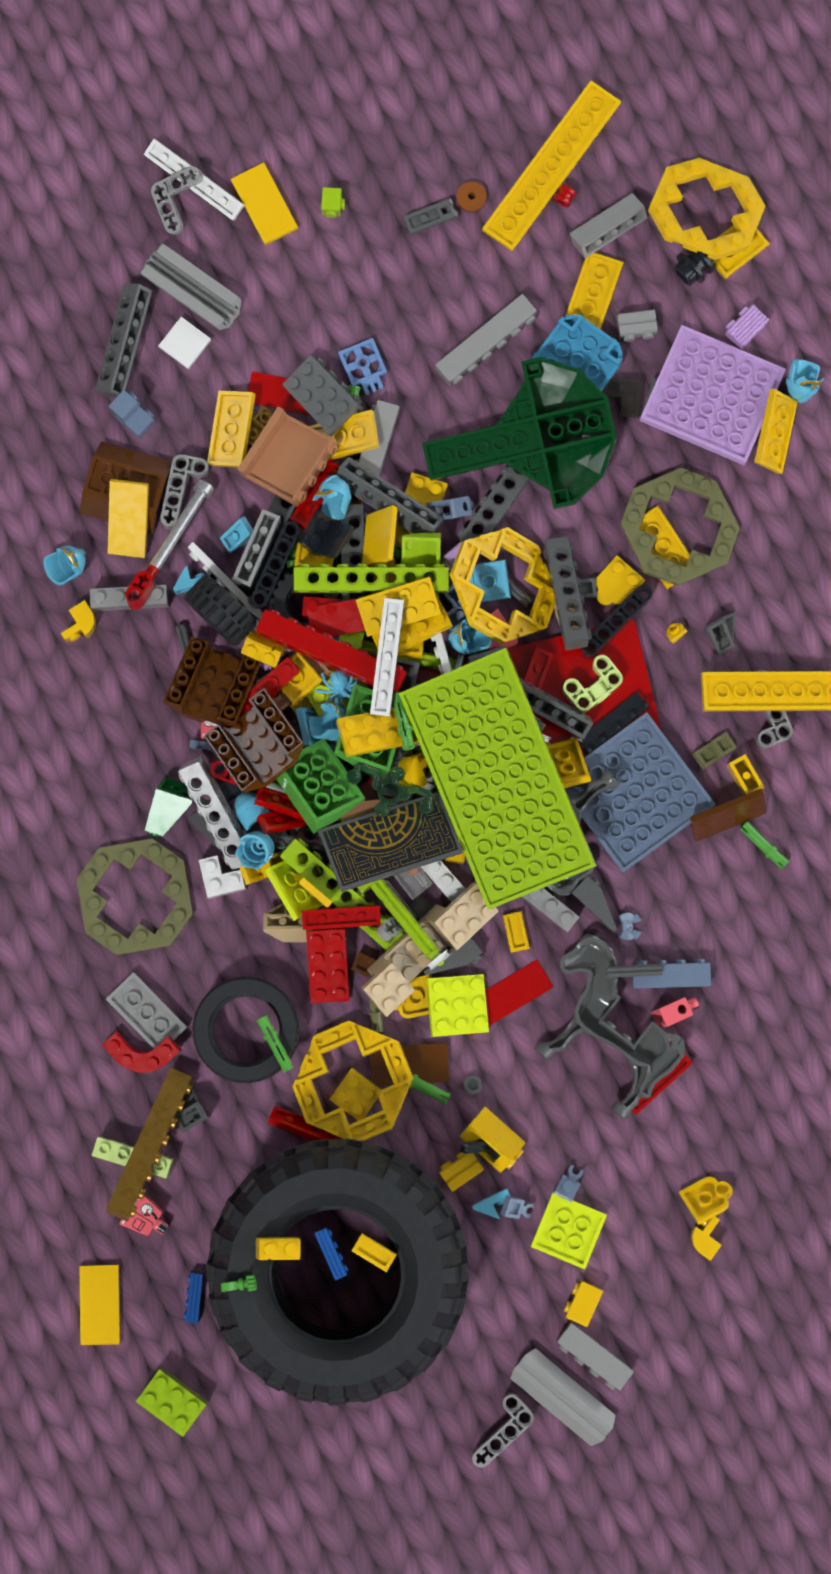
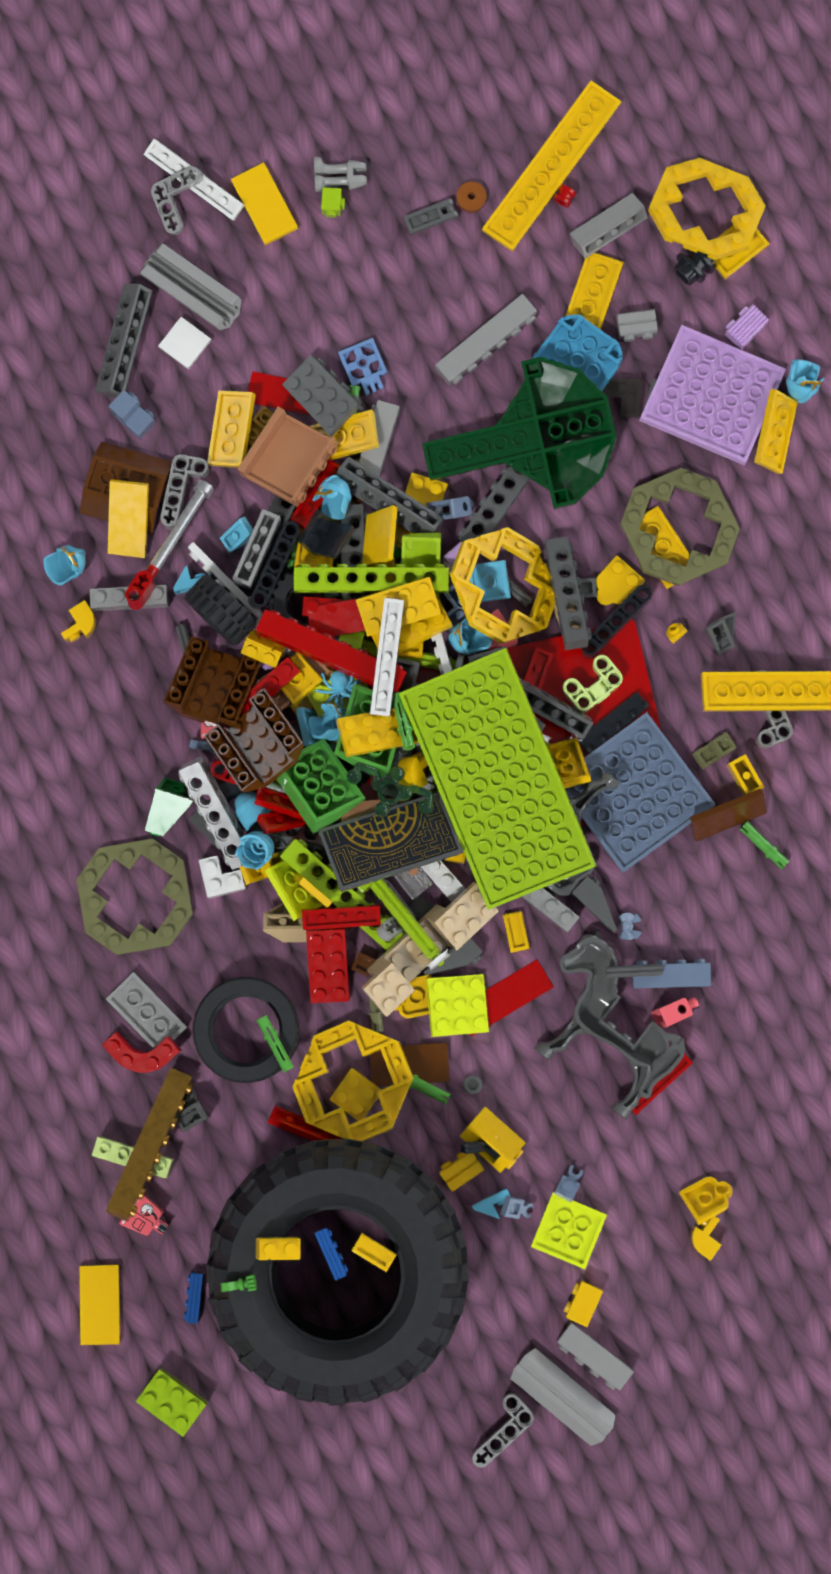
none -> light grey piece [314,157,367,192]

